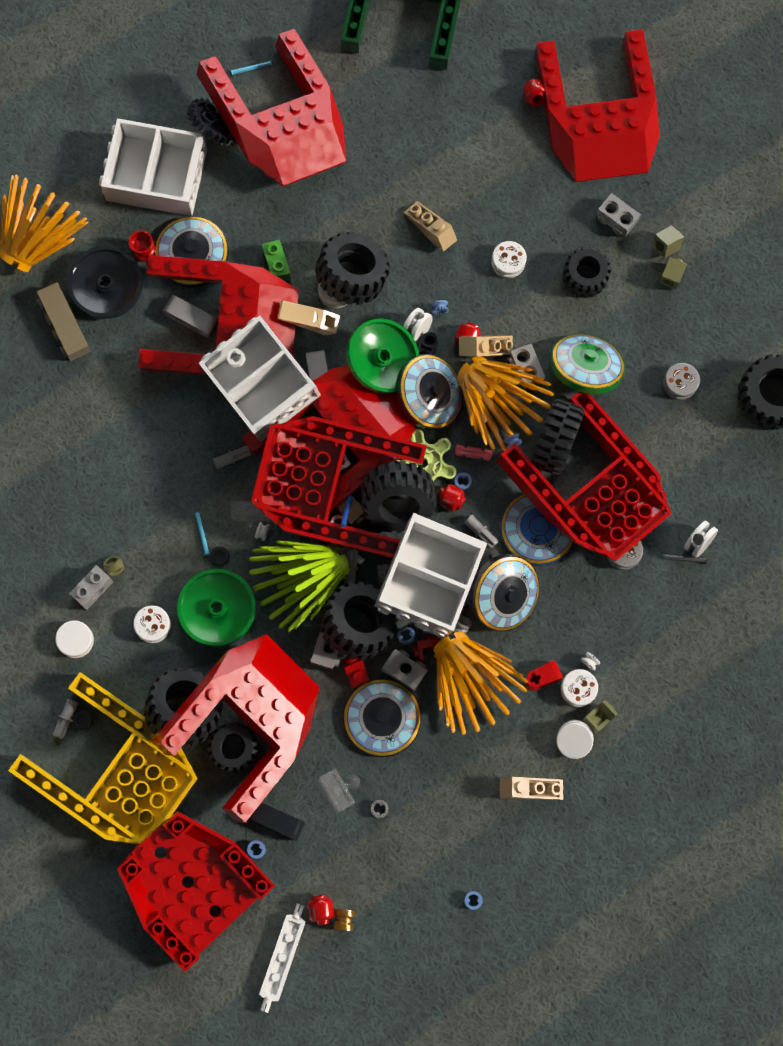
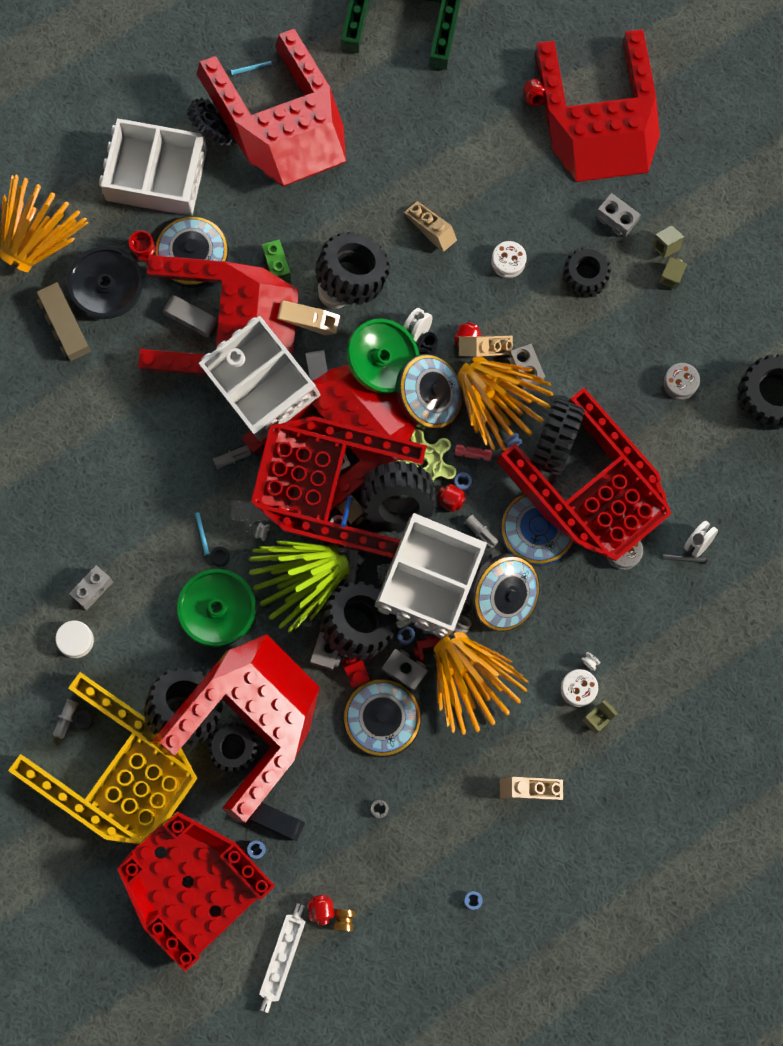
olive tile [103,556,124,576] -> none
white head [133,606,171,643] -> none
clear plate [317,768,360,814] -> none
medium blue bush [431,300,449,315] -> none
red piece [524,660,564,691] -> none
dish [550,334,625,394] -> none
white head [556,720,594,759] -> none

